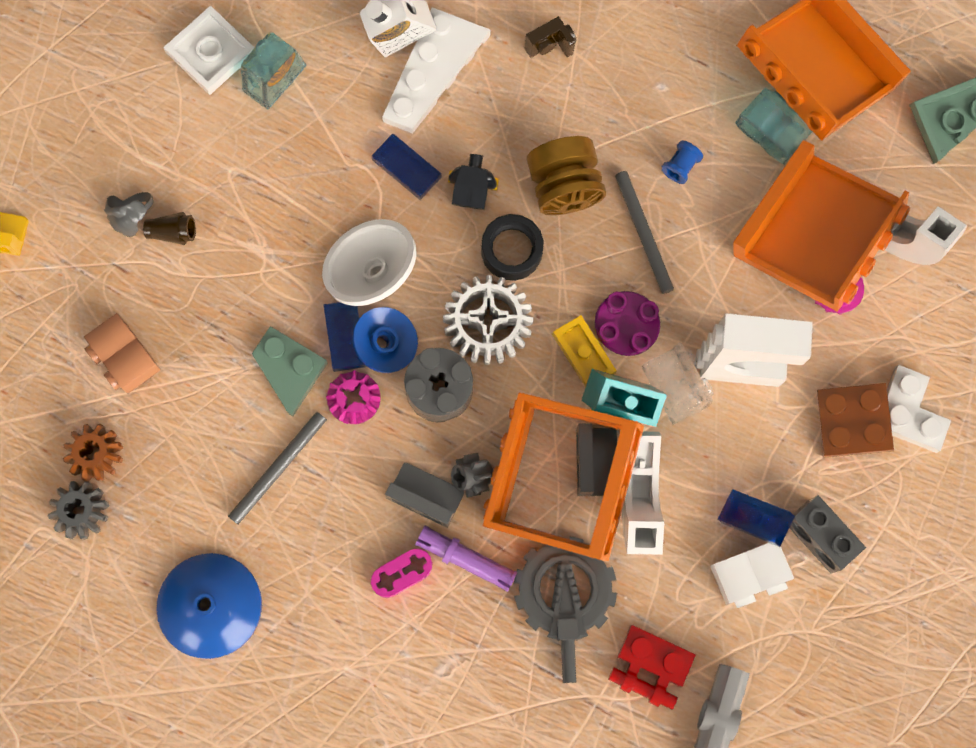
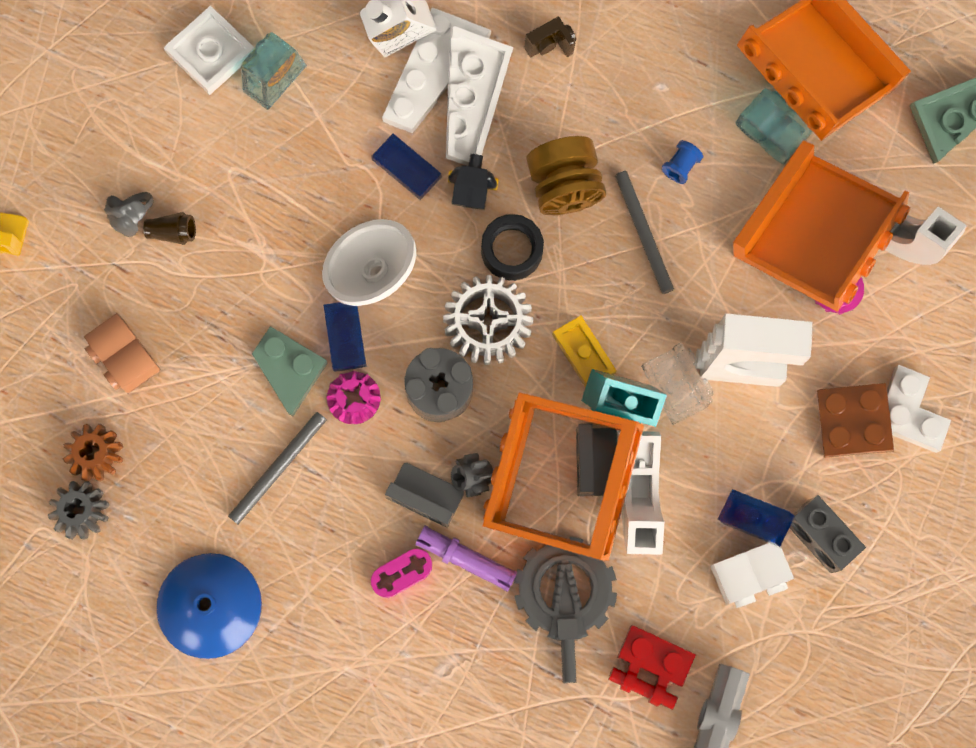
blue dish [352,307,418,373] -> none
magenta dish [595,291,660,356] -> none
none -> white wing [446,26,513,166]

